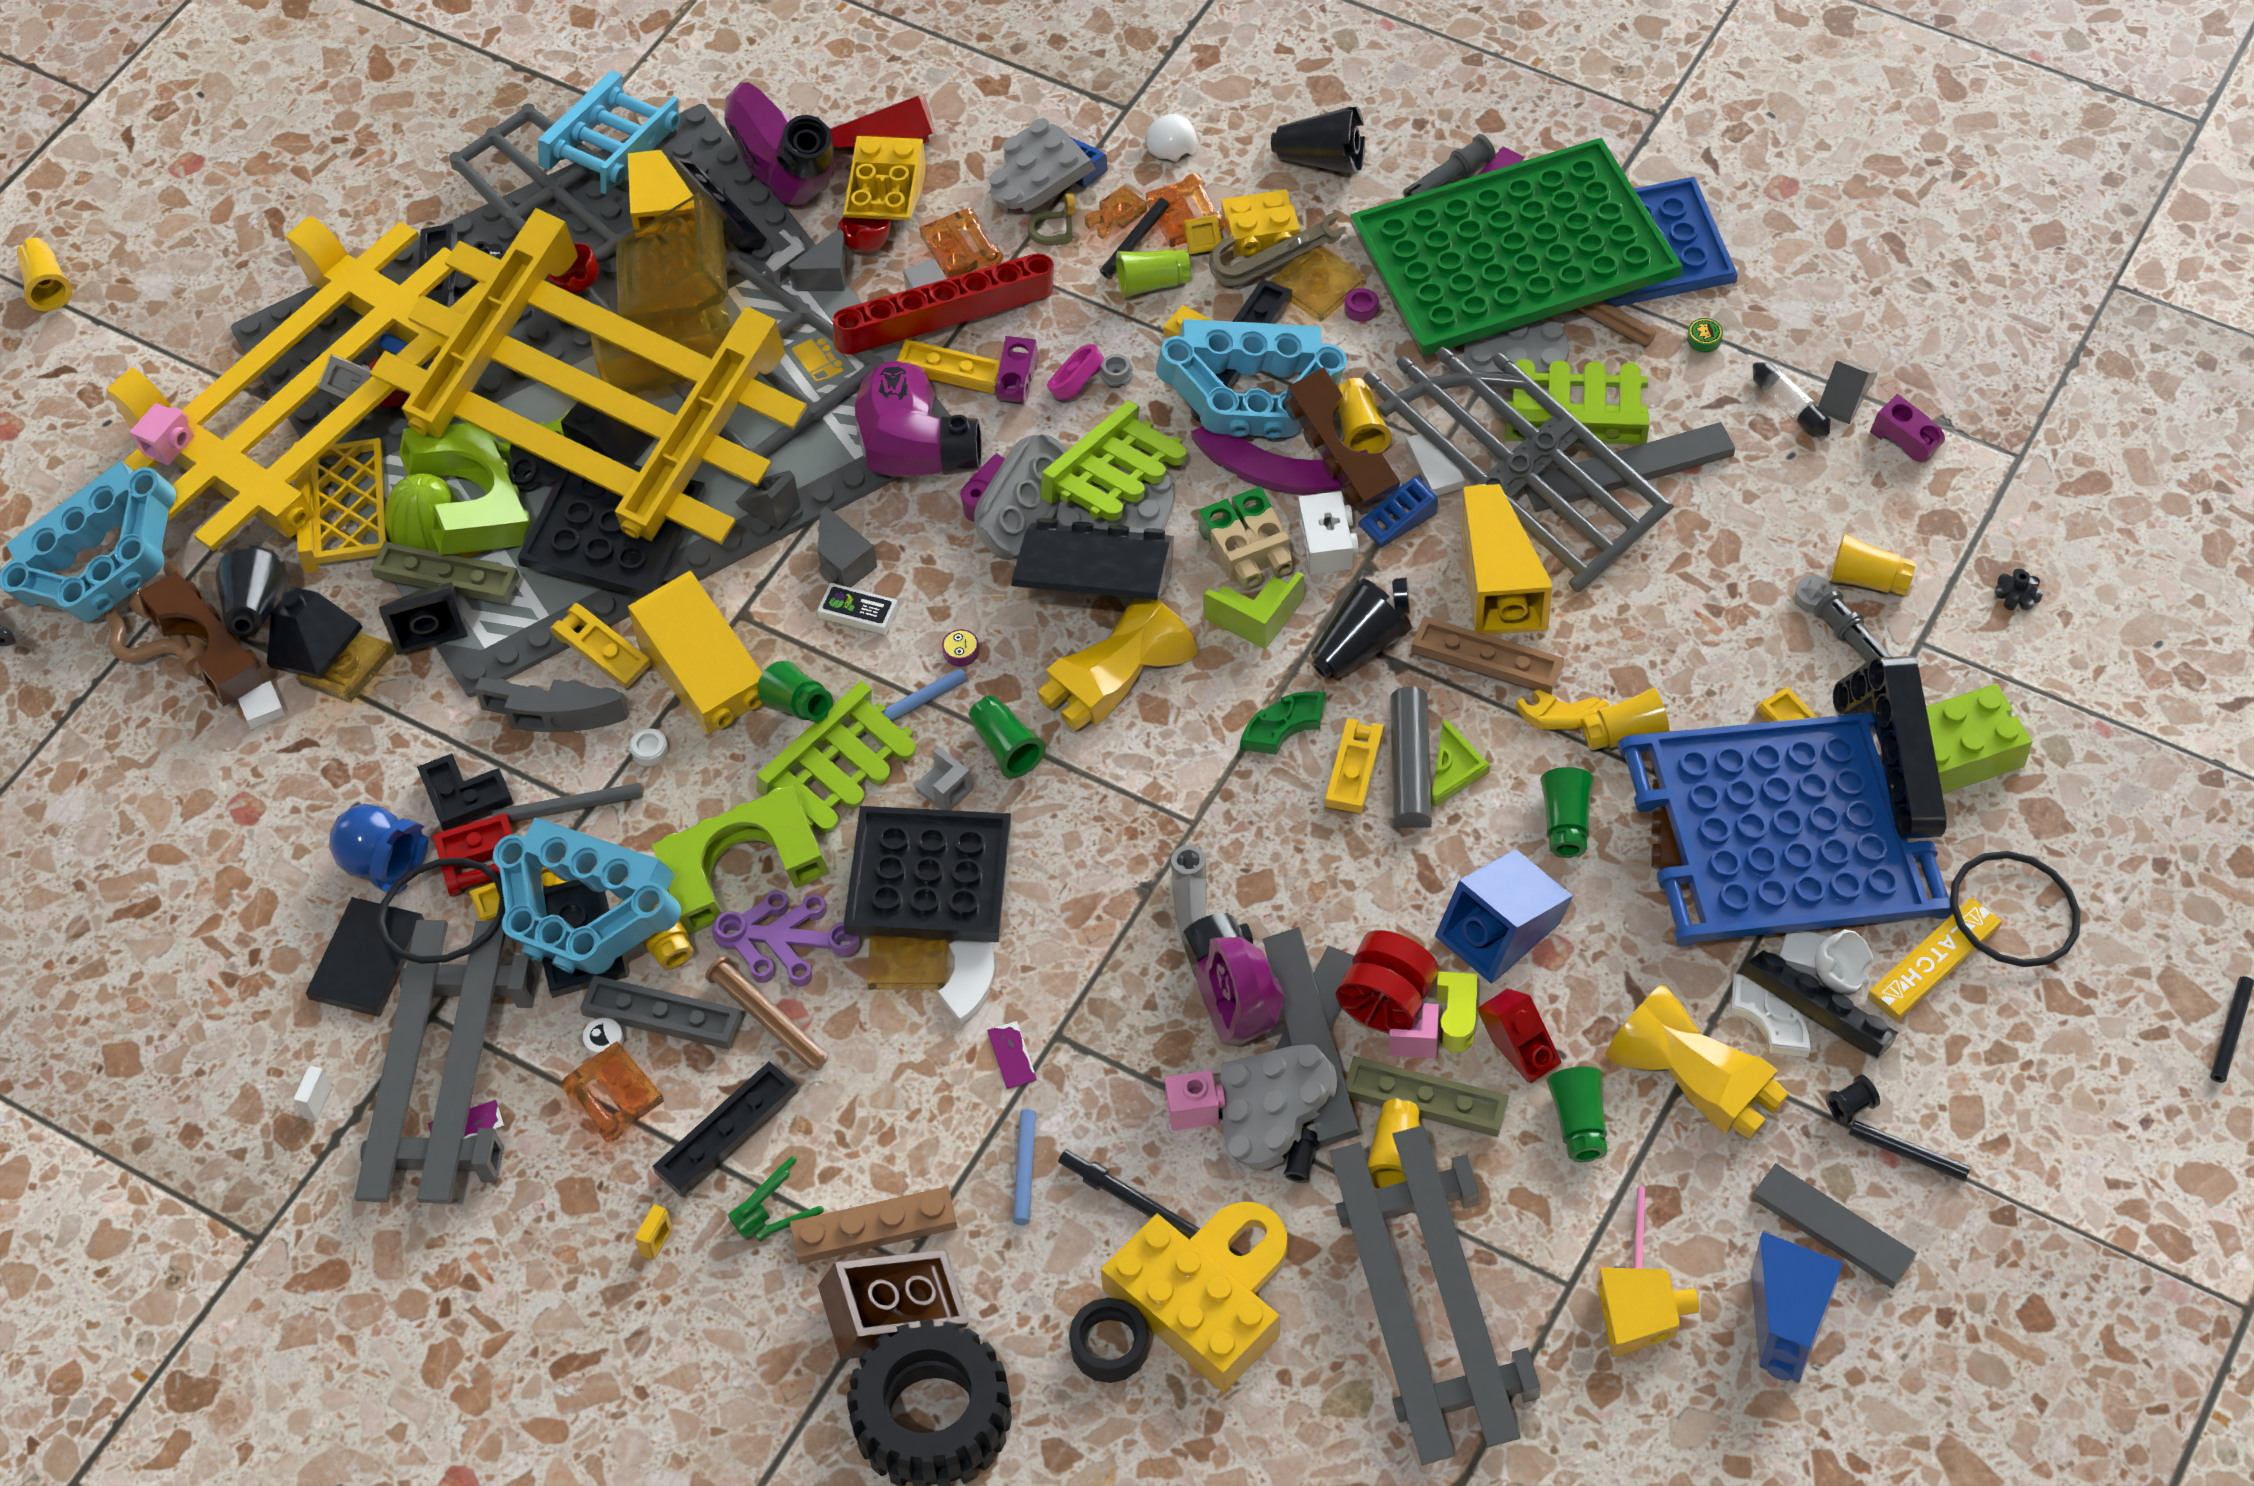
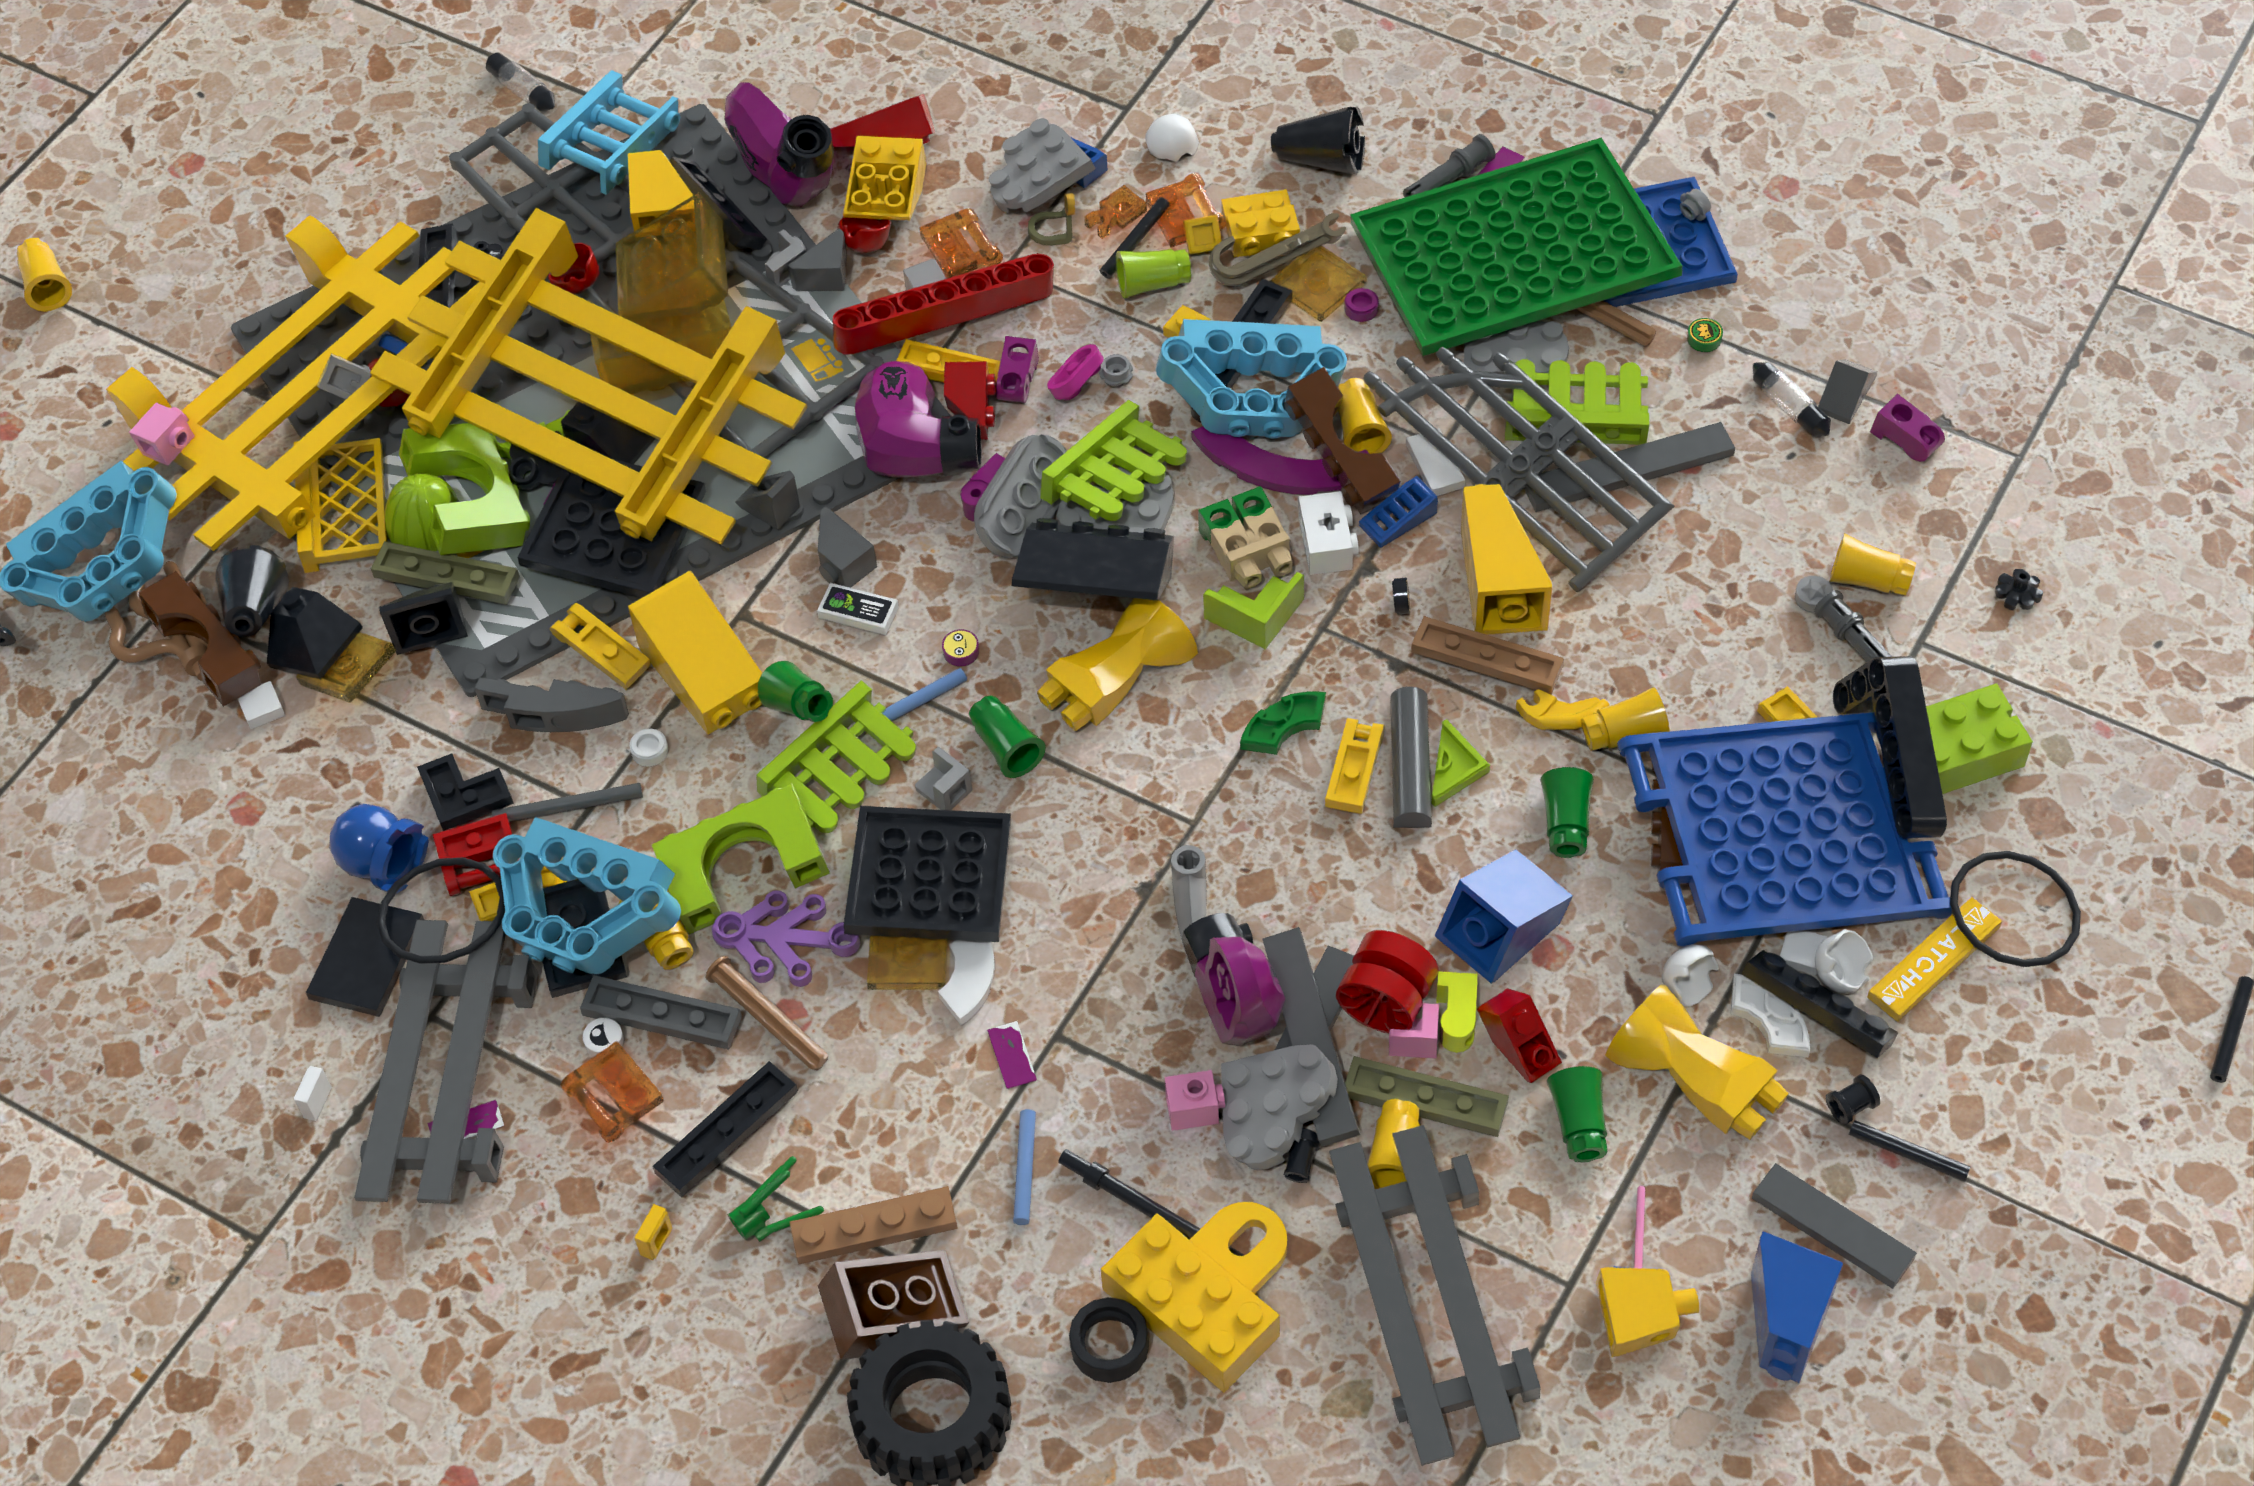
black cone [1311,578,1412,679] -> none
none -> piece [486,52,555,111]
none -> red slope [944,361,996,440]
none -> white hair [1662,944,1719,1007]
none -> light grey plate [1680,189,1711,221]

